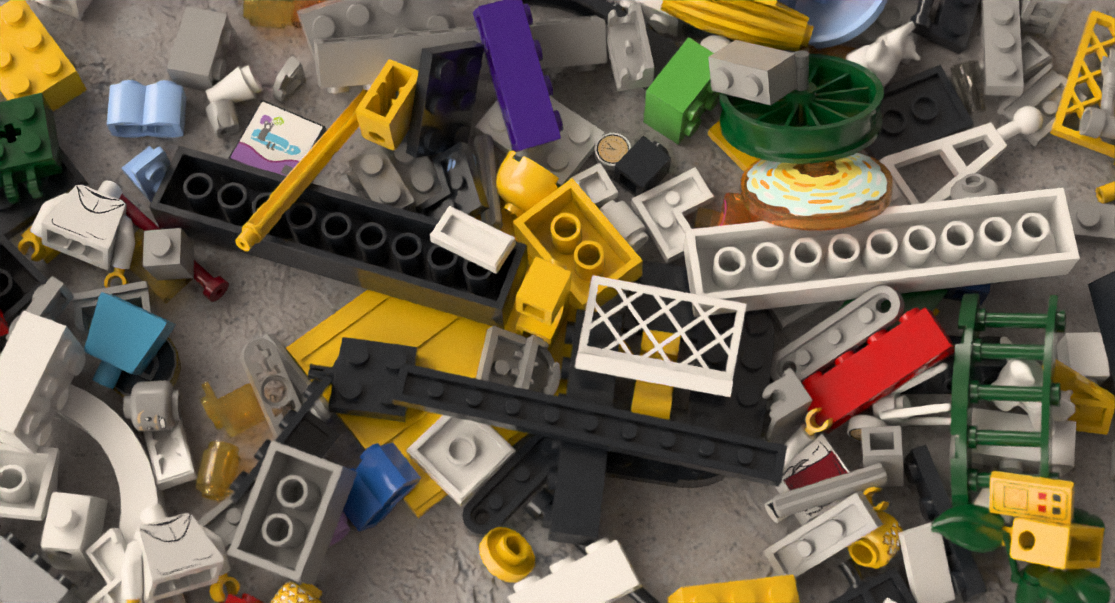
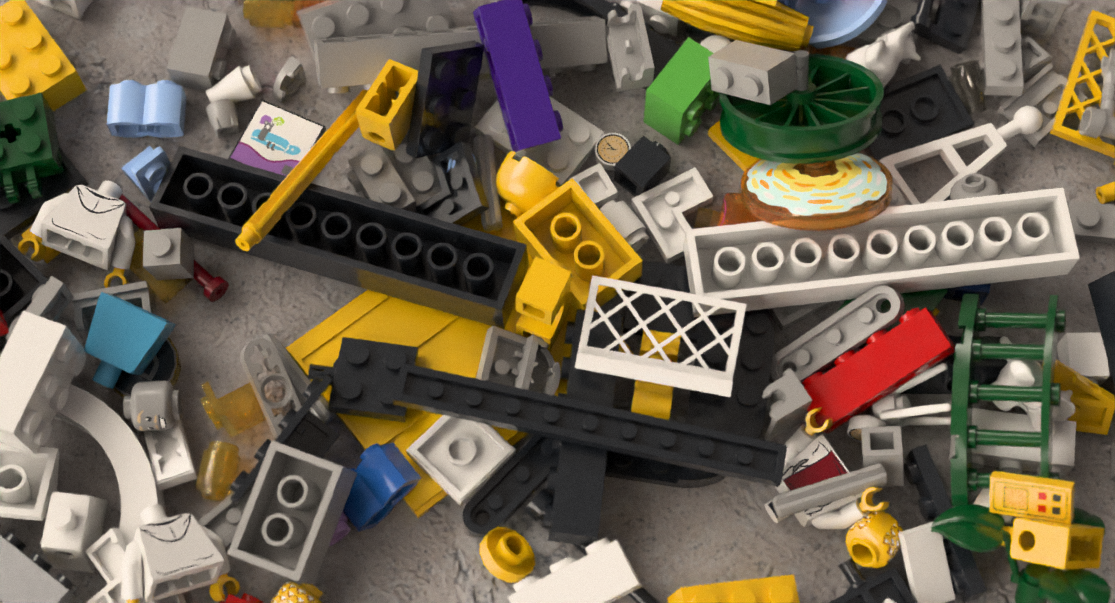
white tile [430,206,516,274] -> none
plate [763,490,883,578] -> none

